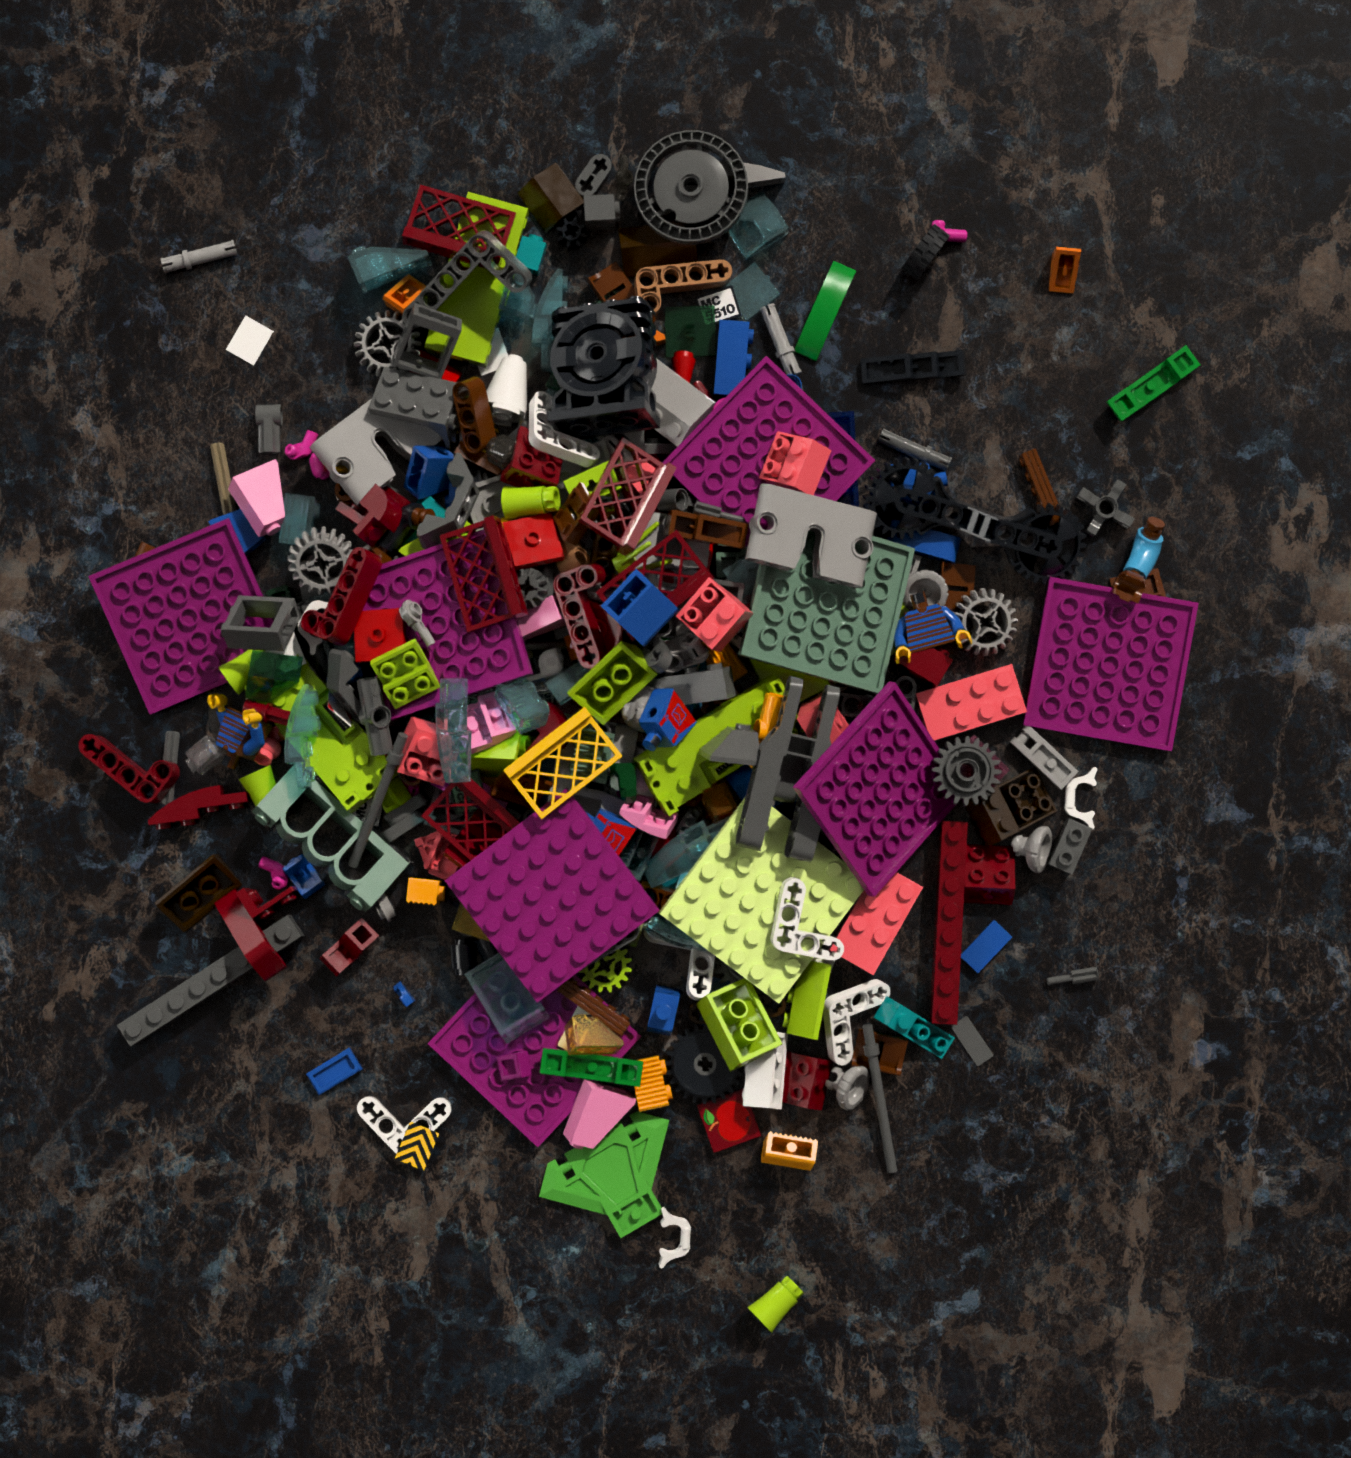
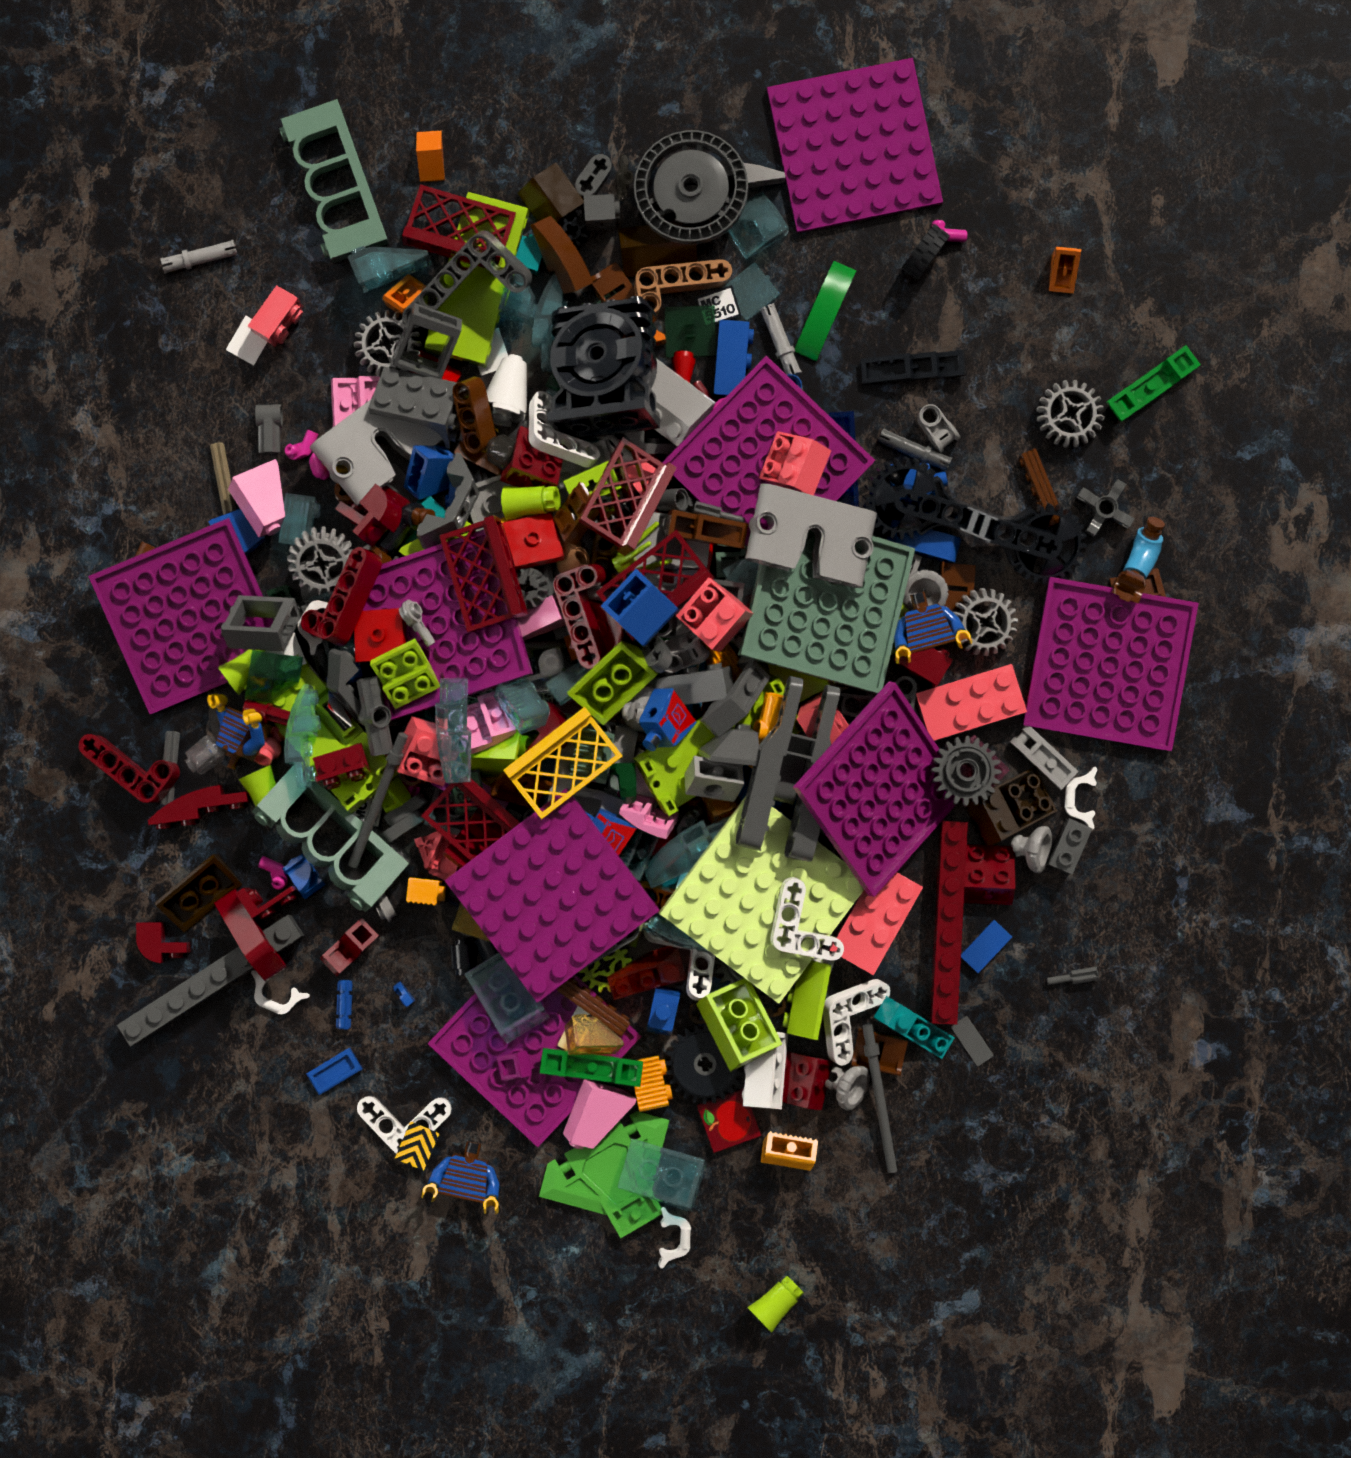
none -> dark red brick [136,922,190,963]
none -> coral slope [248,285,303,347]
none -> white helmet [251,970,310,1014]
none -> sand green fence [279,99,389,263]
none -> blue tile [287,859,314,894]
none -> dark red bracket [313,743,371,790]
none -> bright pink slope [331,376,380,427]
none -> blue axle [336,980,353,1029]
none -> orange slope [416,131,445,182]
none -> torso [421,1141,500,1214]
none -> reddish brown slope [530,216,593,294]
none -> clear red slope [607,946,687,1000]
none -> clear light blue slope [617,1139,706,1212]
none -> light grey brick [685,756,744,802]
none -> dark grey slope [700,656,771,737]
none -> magenta plate [767,58,943,234]
none -> light grey piece [917,404,961,453]
none -> light grey gear [1036,380,1104,448]

